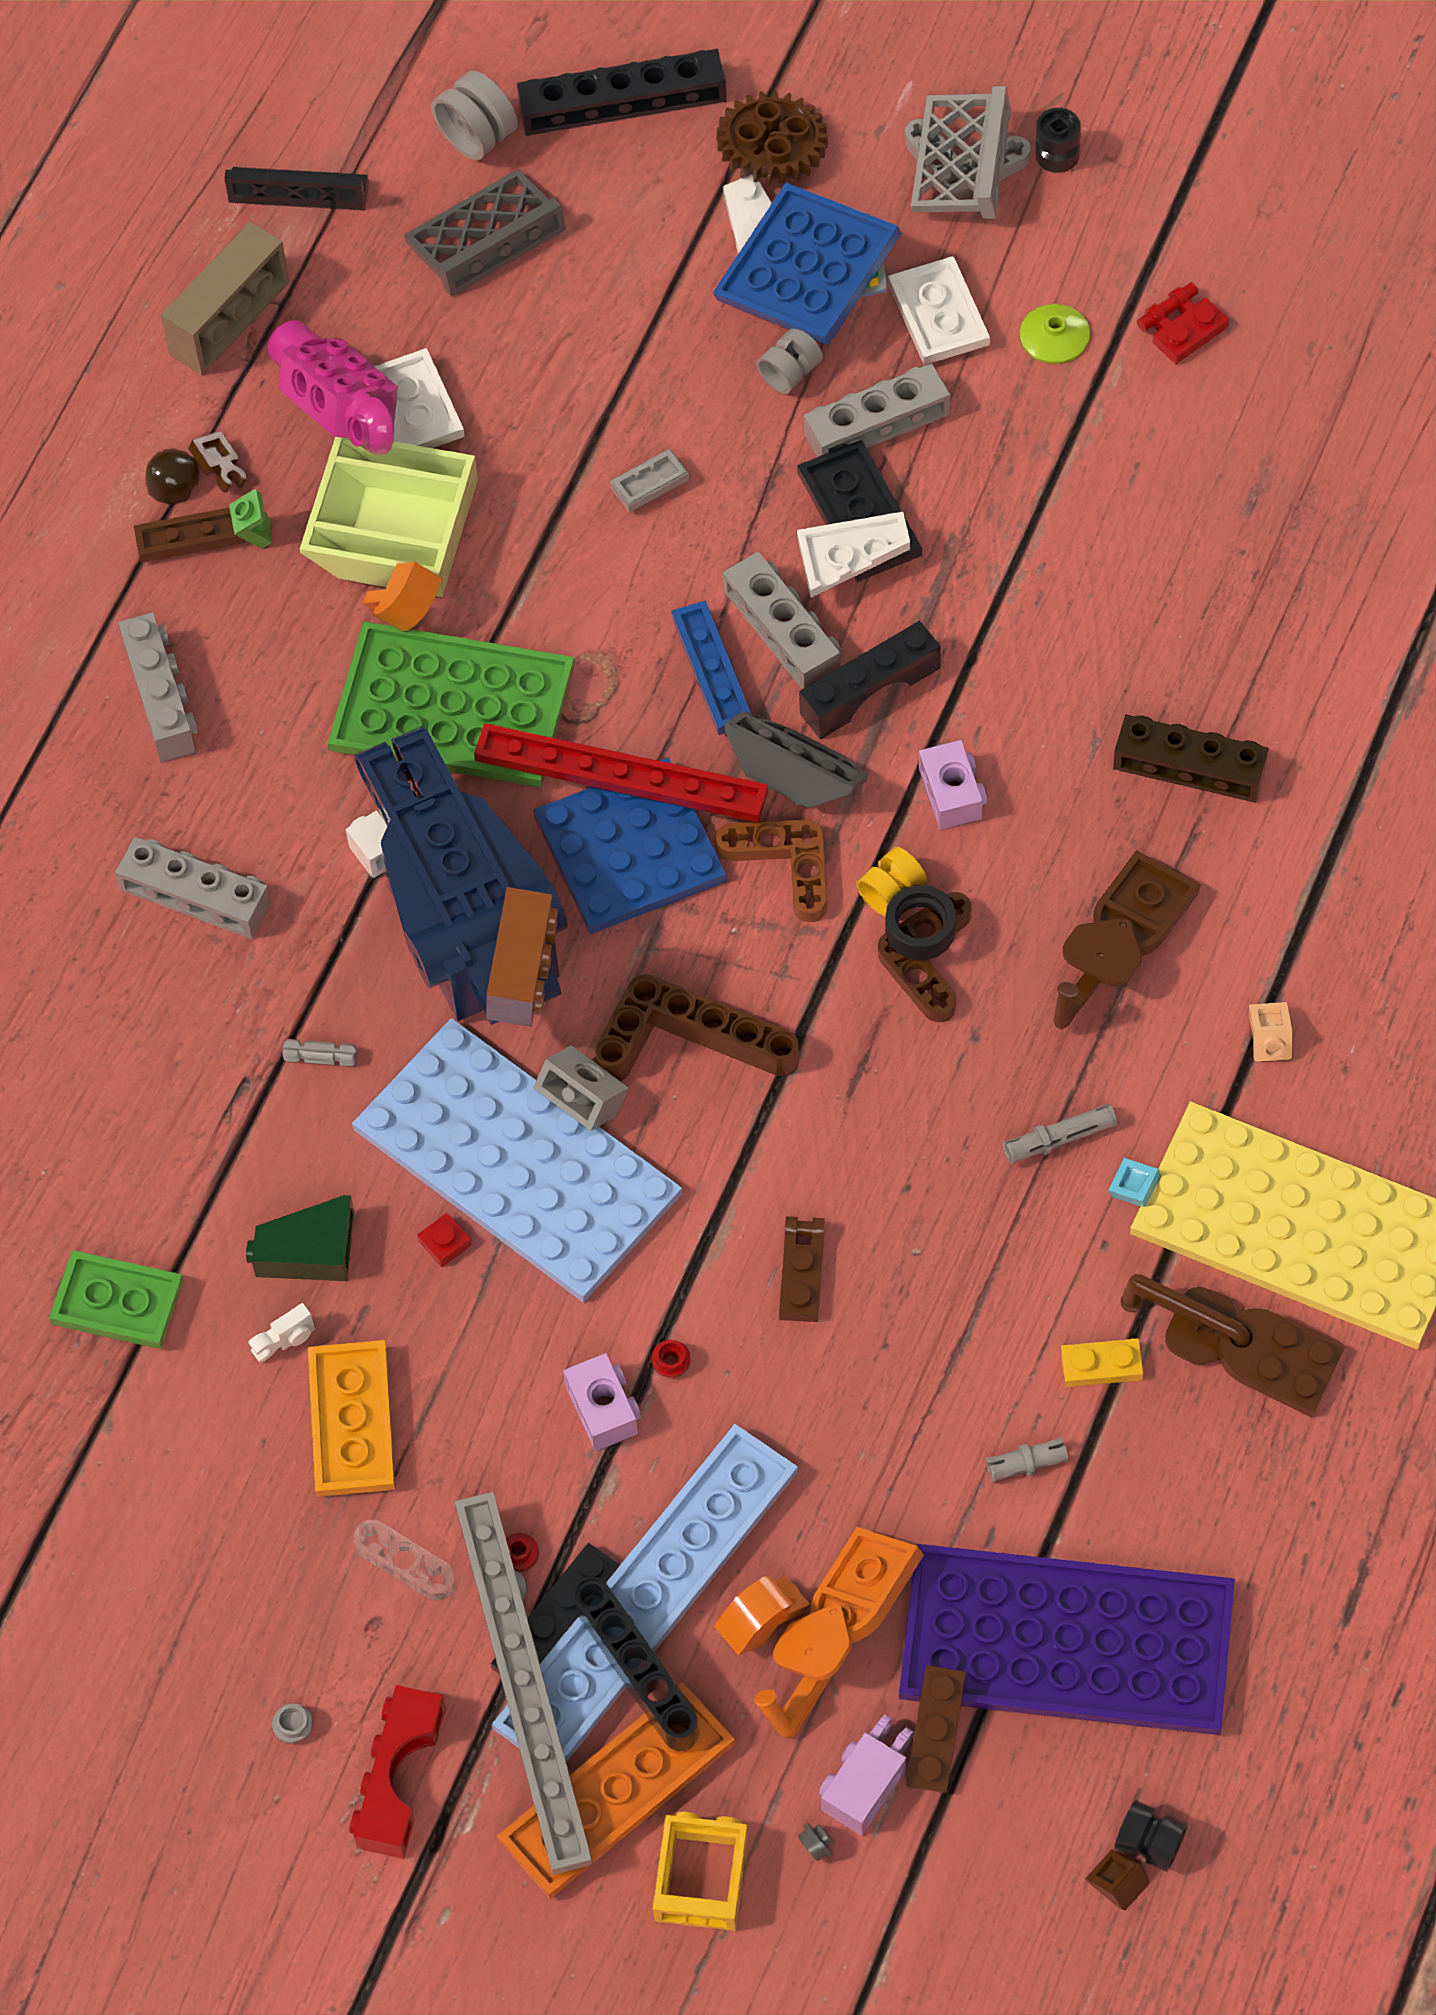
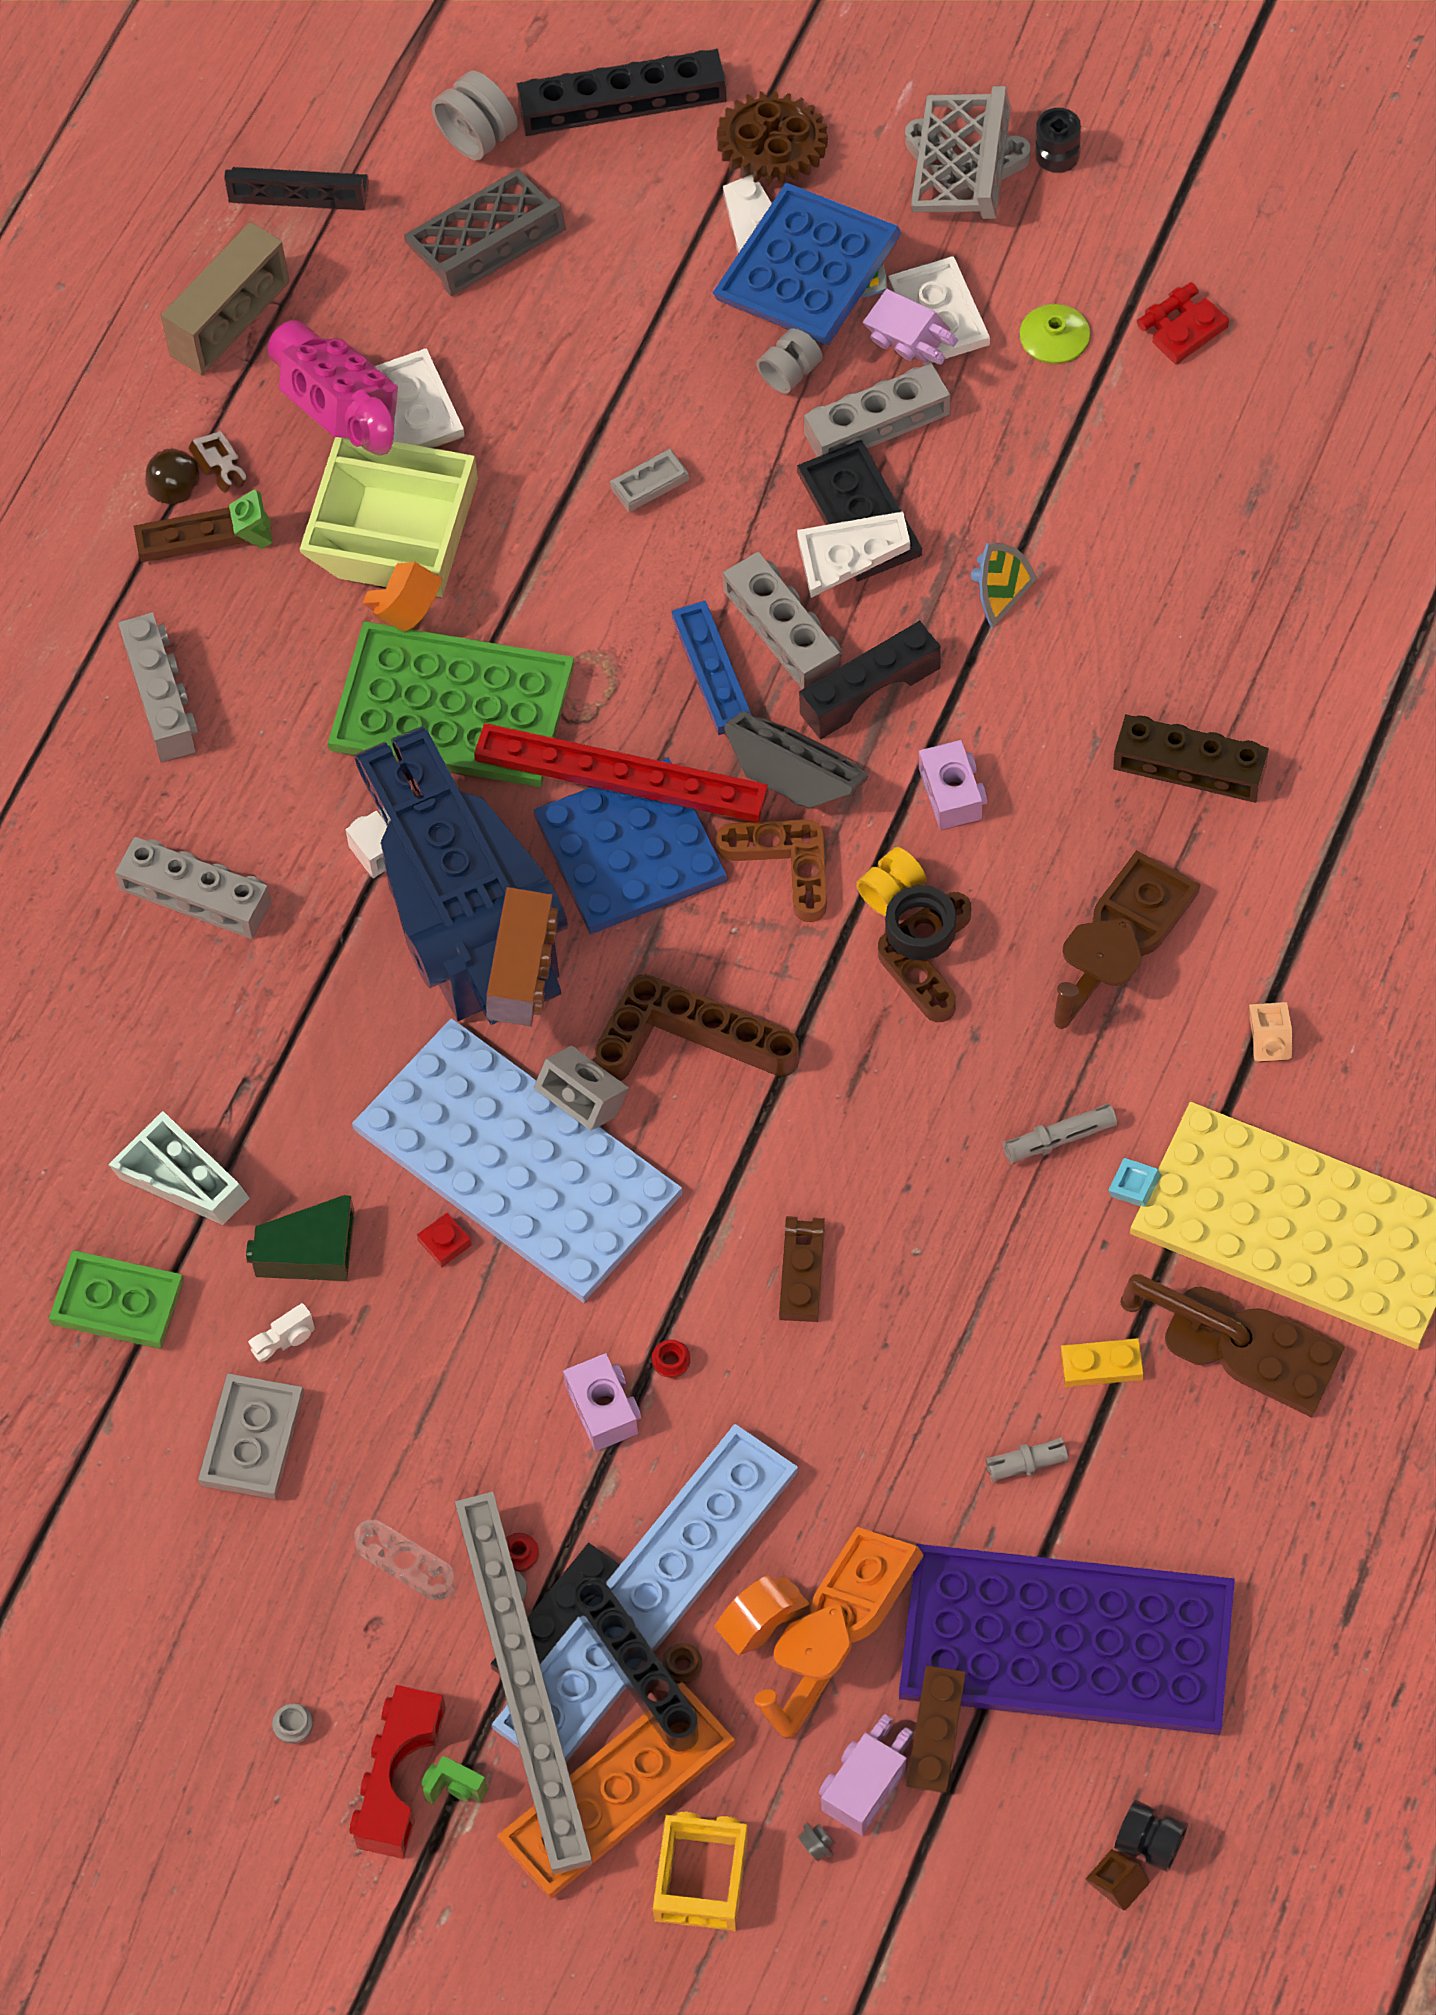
light grey axle [283,1039,357,1066] -> none
light orange plate [308,1340,395,1497] -> none
none -> wedge [108,1111,250,1225]
none -> light grey plate [198,1373,304,1500]
none -> bright green bracket [421,1756,488,1805]
none -> reddish brown plate [662,1644,703,1683]
none -> lavender hinge [862,289,958,365]
none -> shield [971,543,1037,628]

